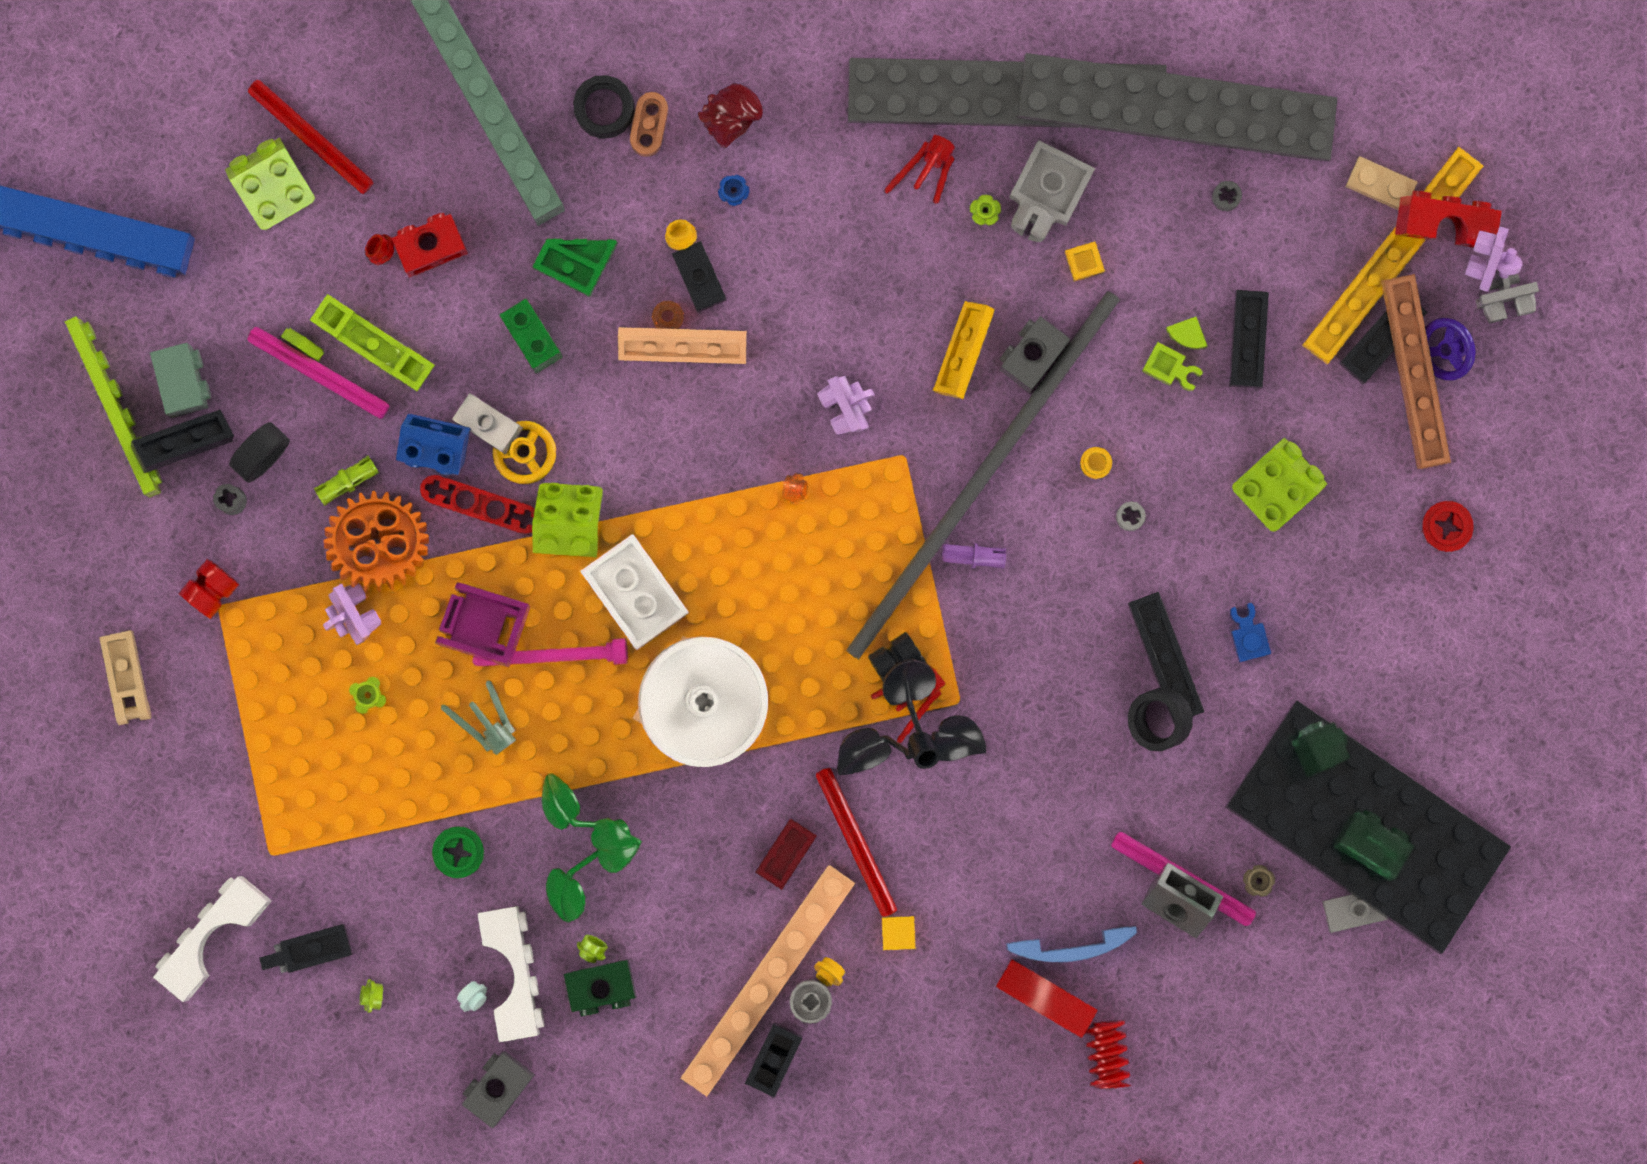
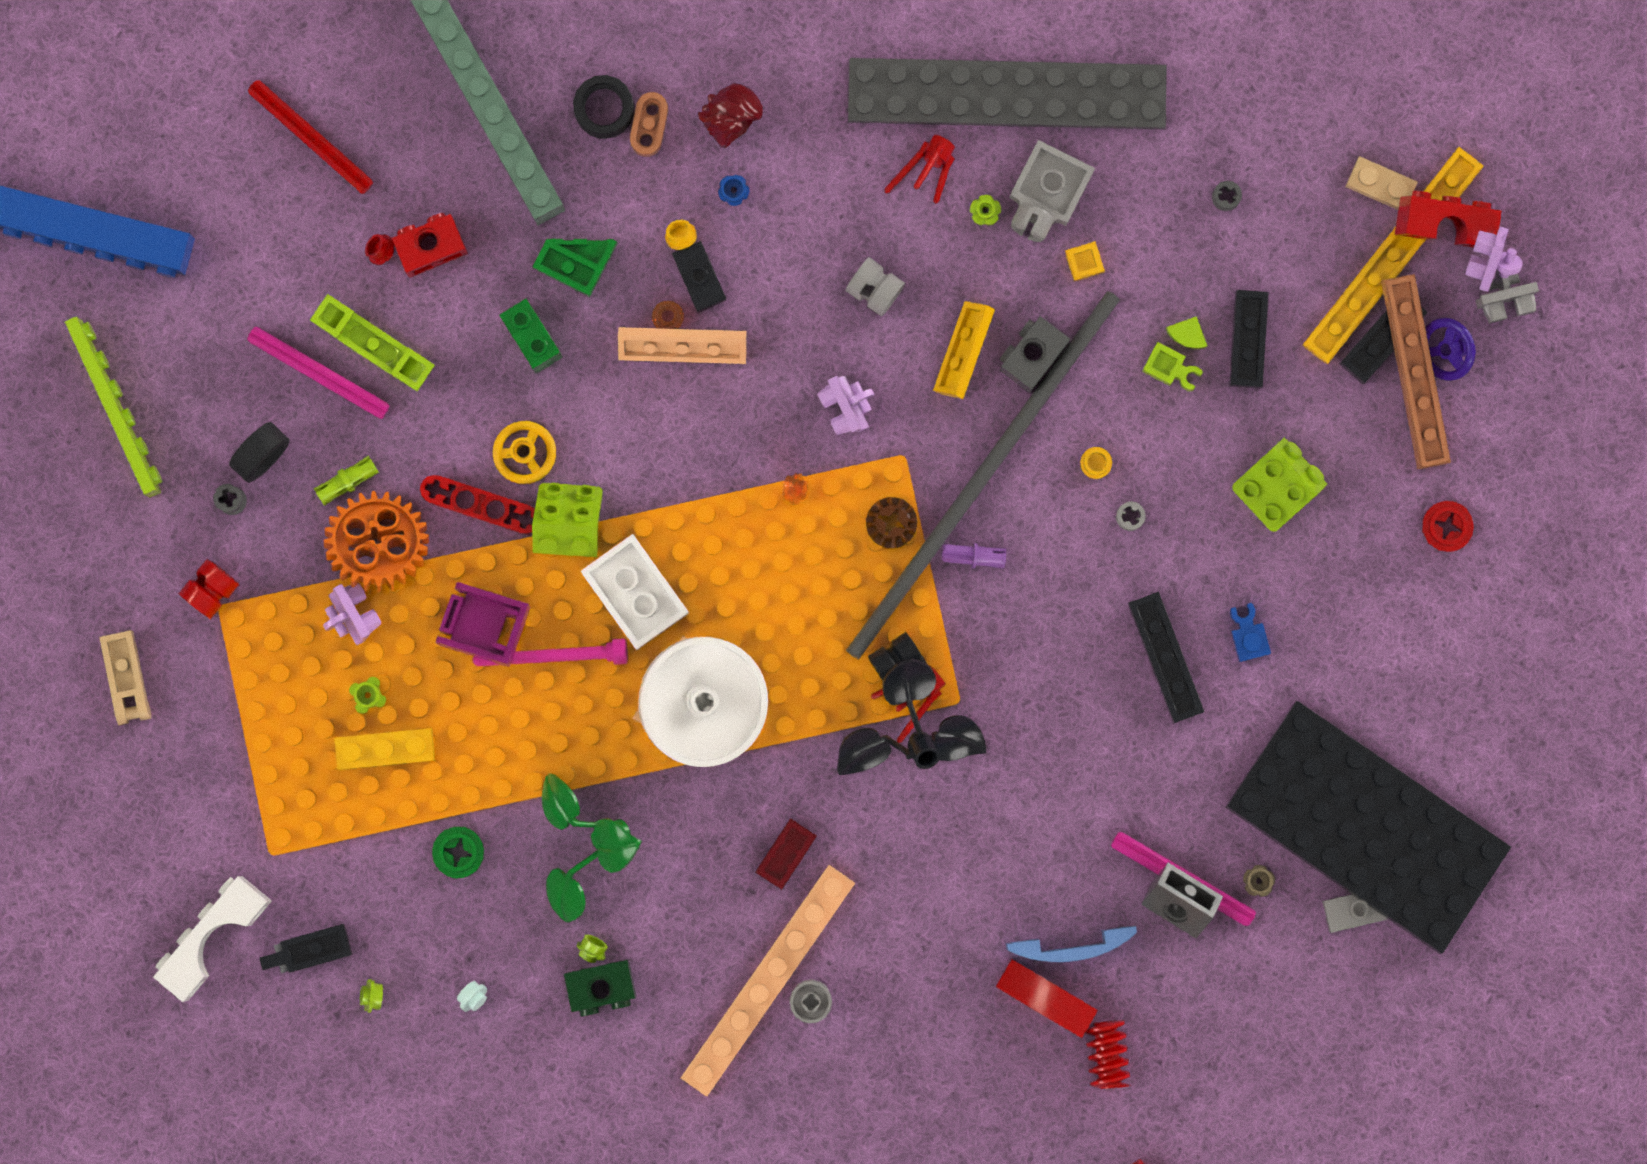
black plate [131,410,234,473] -> none
sand green brick [150,343,211,418] -> none
lime bracket [225,137,315,230] -> none
lime tile [281,328,324,361] -> none
blue brick [396,413,471,475] -> none
sand green plant [441,681,516,755] -> none
light grey plate [452,393,523,454] -> none
dark grey brick [462,1051,535,1129] -> none
white arch [477,906,544,1042] -> none
black brick [745,1022,803,1097] -> none
yellow plate [814,957,845,987] -> none
red axle [816,767,897,917] -> none
yellow tile [882,916,916,950] -> none
dark grey plate [1017,53,1338,162] -> none
black tyre [1128,688,1193,751] -> none
clear green brick [1292,720,1350,777] -> none
clear green brick [1334,810,1414,880] -> none
none -> yellow plate [334,728,435,770]
none -> light grey wheel [845,257,905,317]
none -> reddish brown gear [866,497,917,548]

